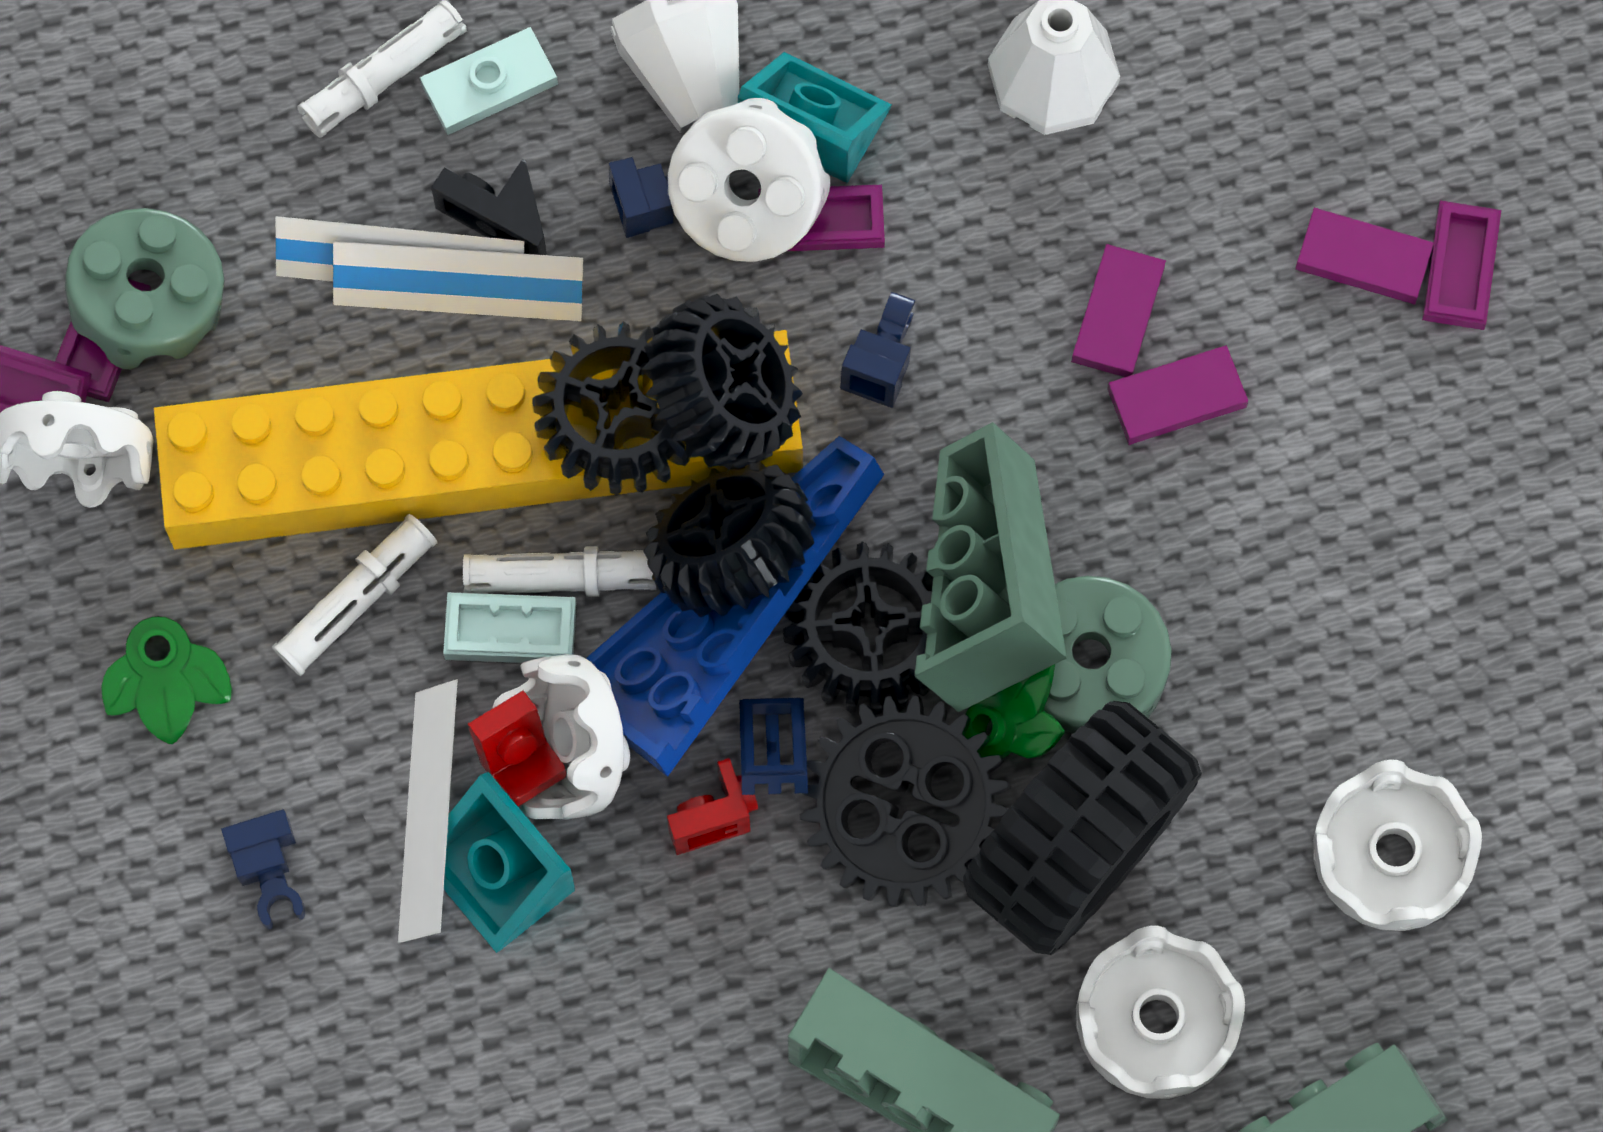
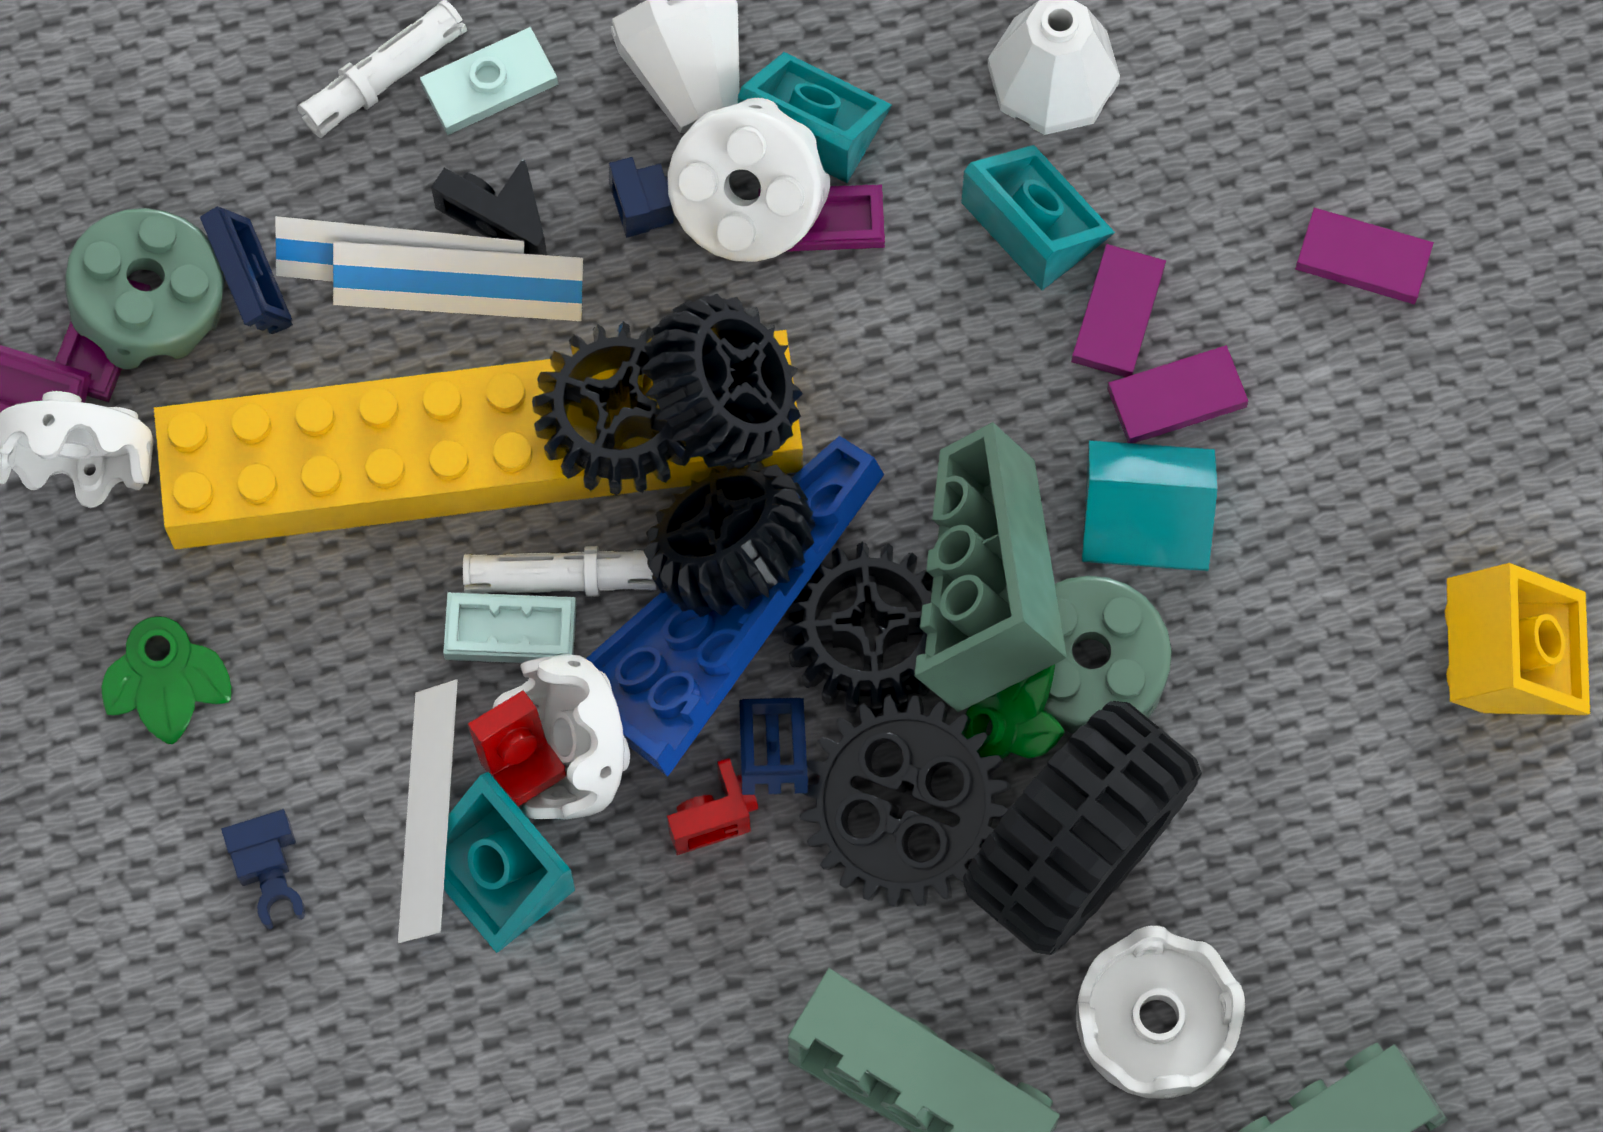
white pin [272,514,438,676] -> none
dark blue piece [840,292,915,408] -> none
white plate [1313,760,1482,931] -> none
magenta tile [1422,200,1502,330] -> none
none -> dark blue tile [200,206,293,334]
none -> teal slope [961,145,1115,291]
none -> teal slope [1082,440,1218,571]
none -> yellow slope [1445,563,1590,715]

